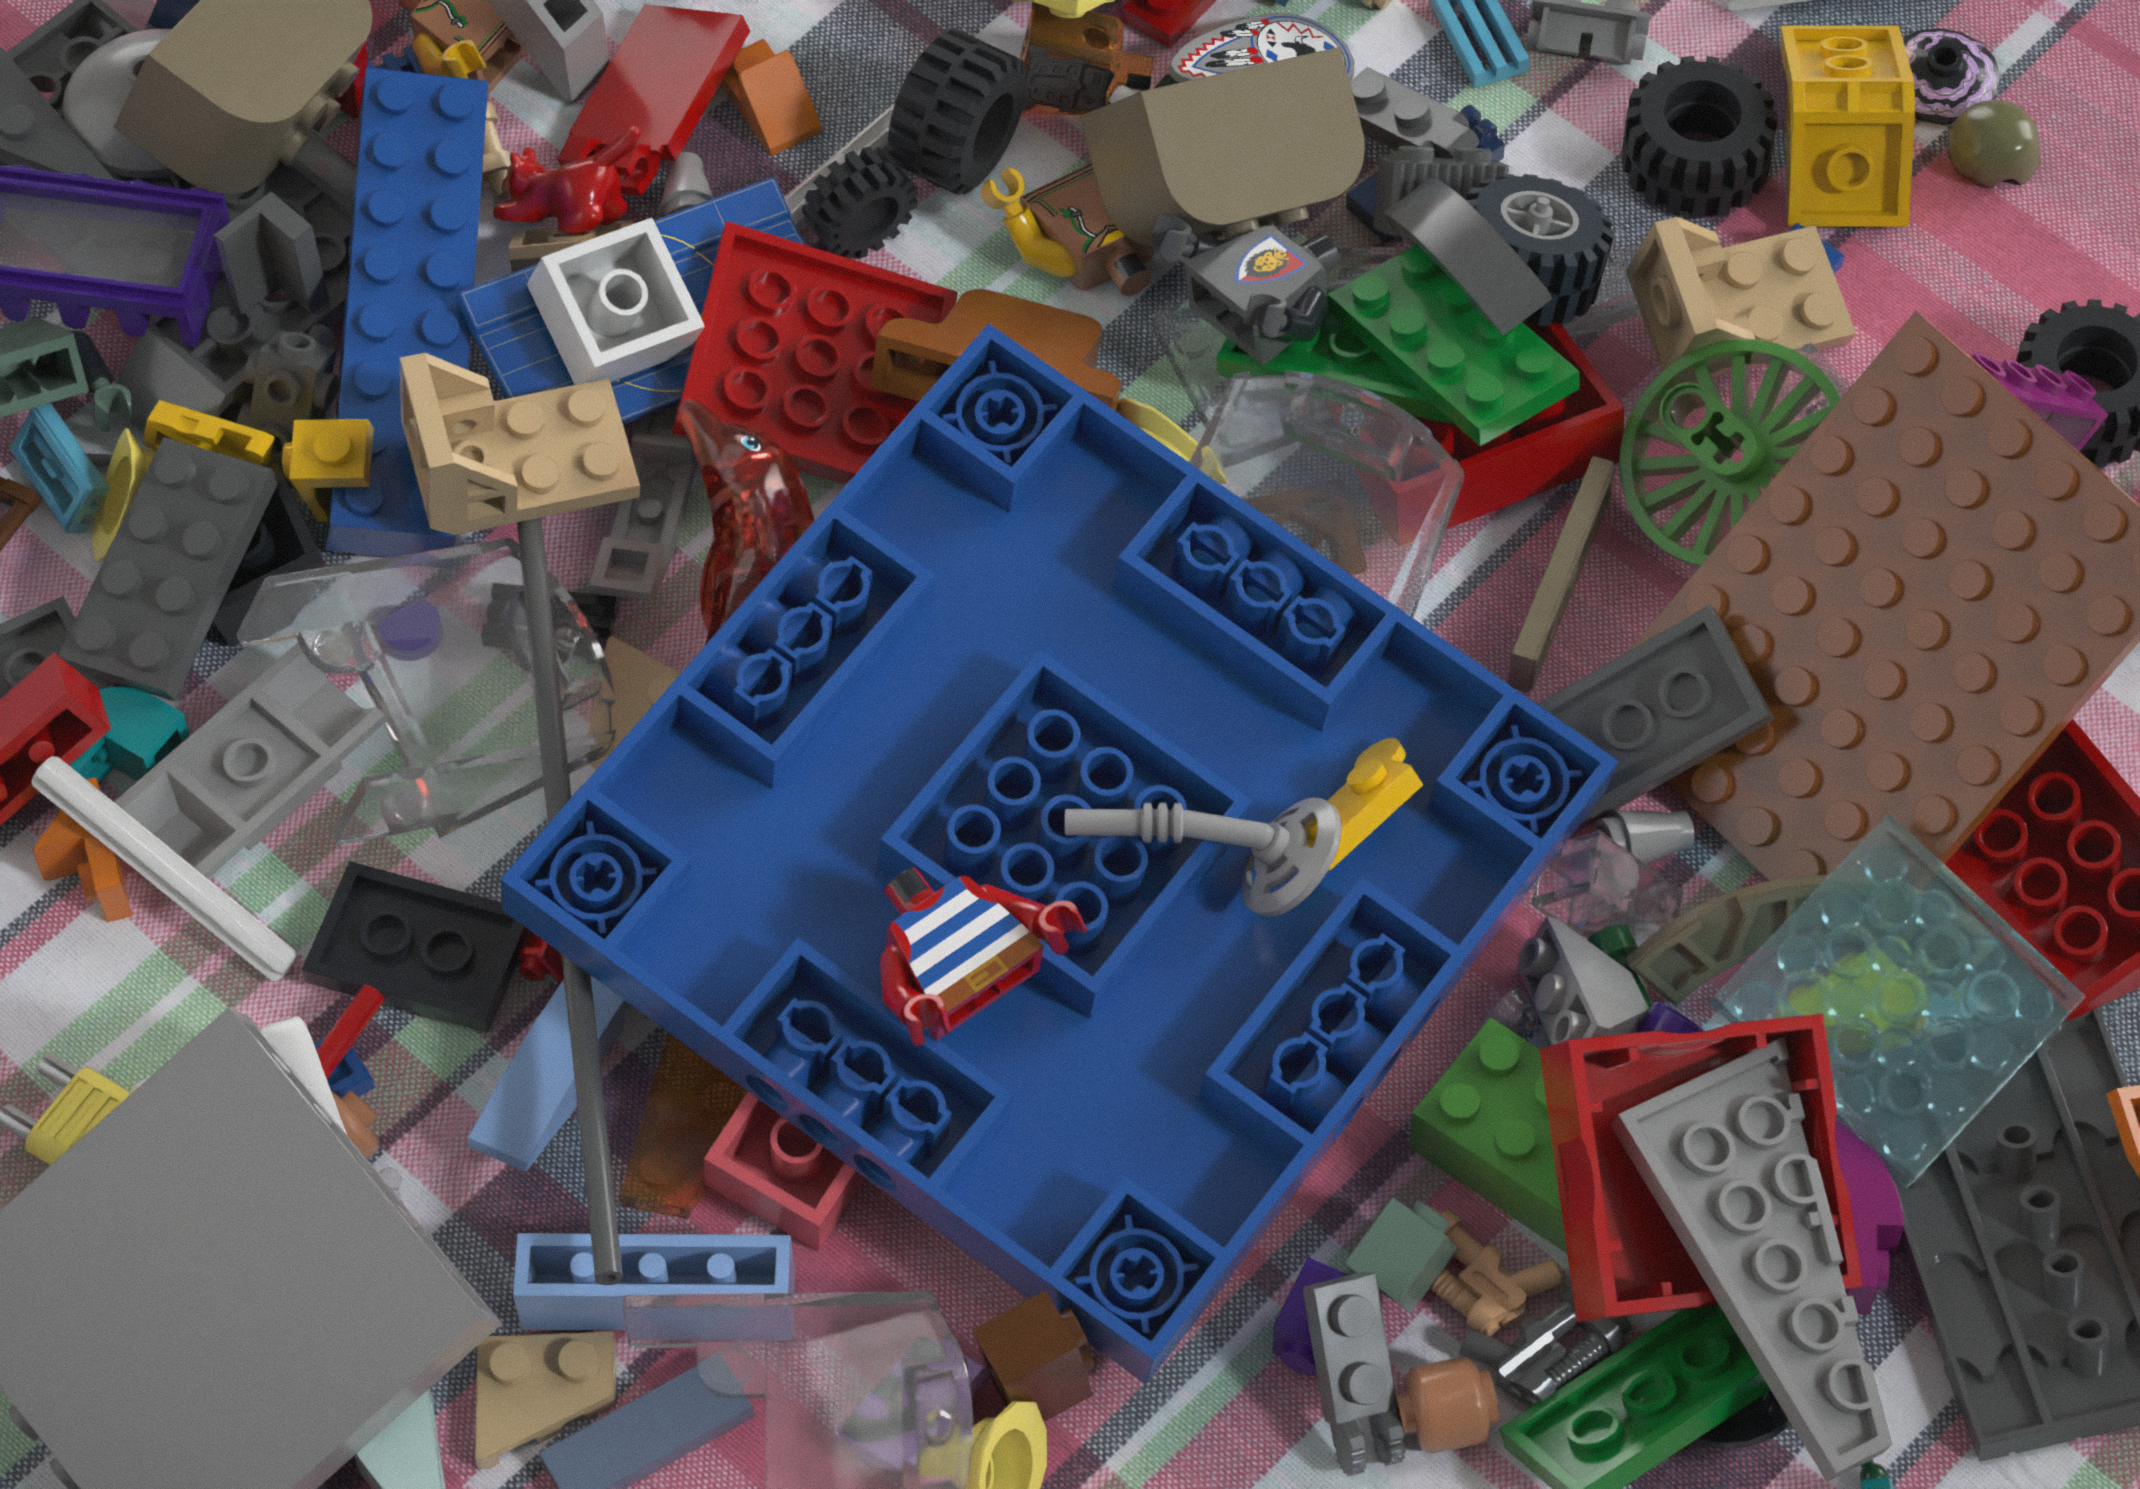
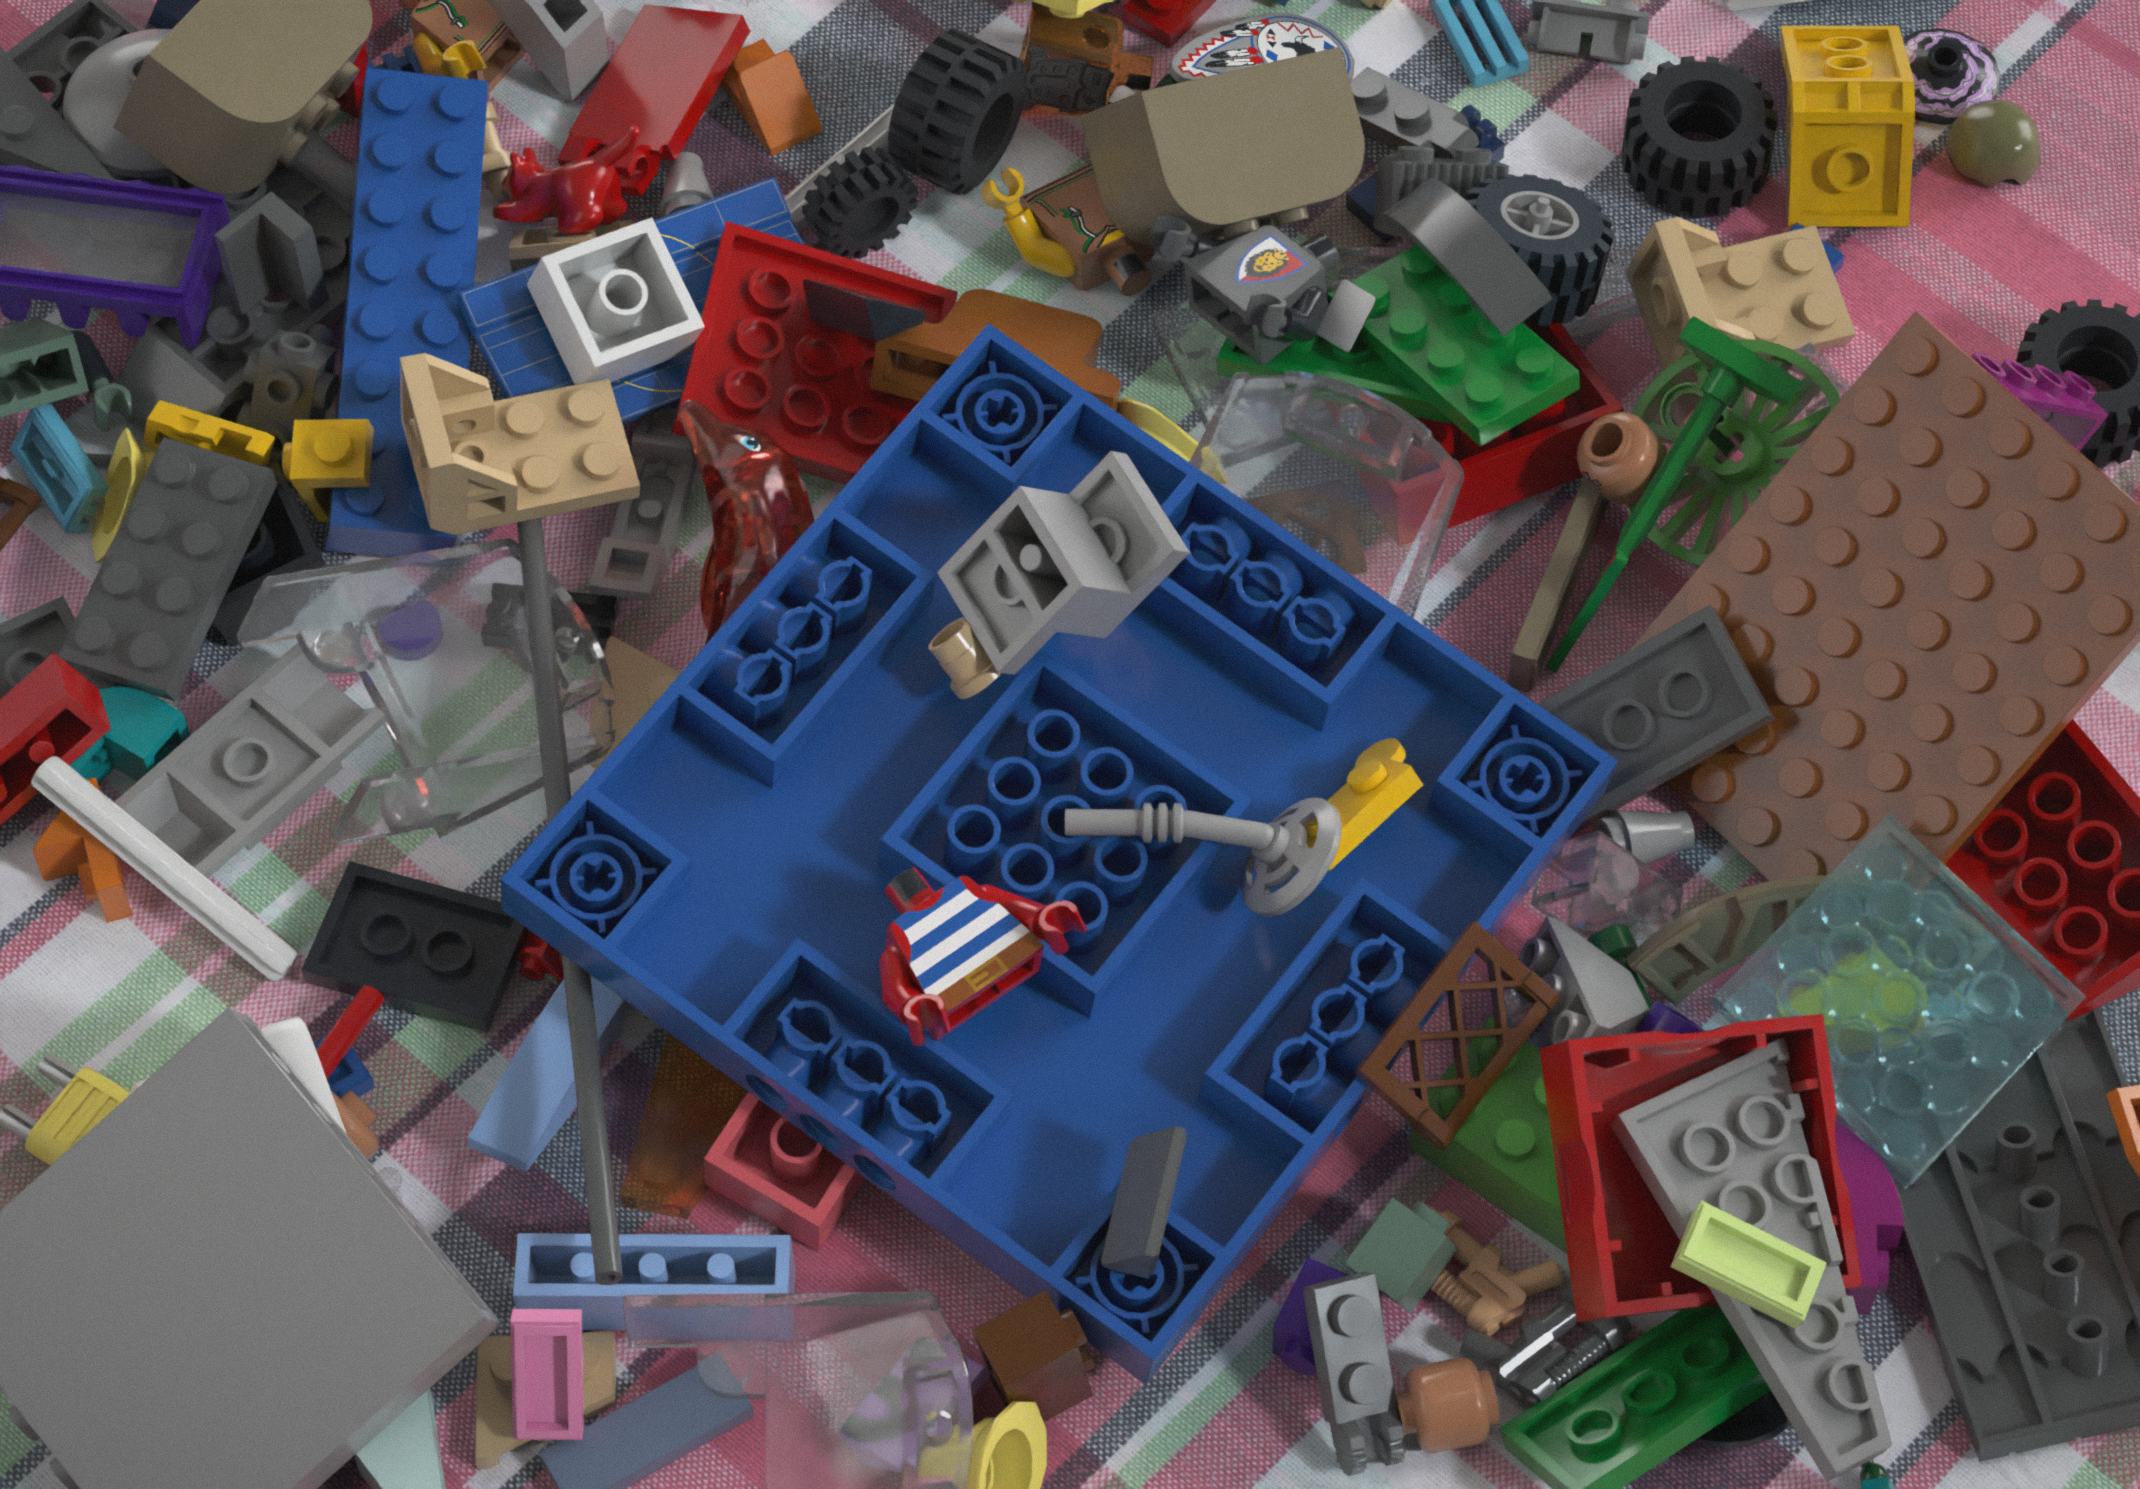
none -> bright pink tile [510,1309,584,1440]
none -> black slope [803,278,926,342]
none -> tan piece [928,617,1001,699]
none -> light grey bracket [937,451,1190,675]
none -> dark grey slope [1101,1126,1187,1279]
none -> white sticker [1317,279,1376,352]
none -> reddish brown window [1354,921,1559,1150]
none -> green piece [1545,316,1803,673]
none -> nougat head [1576,412,1668,505]
none -> yellowish green tile [1670,1200,1827,1329]

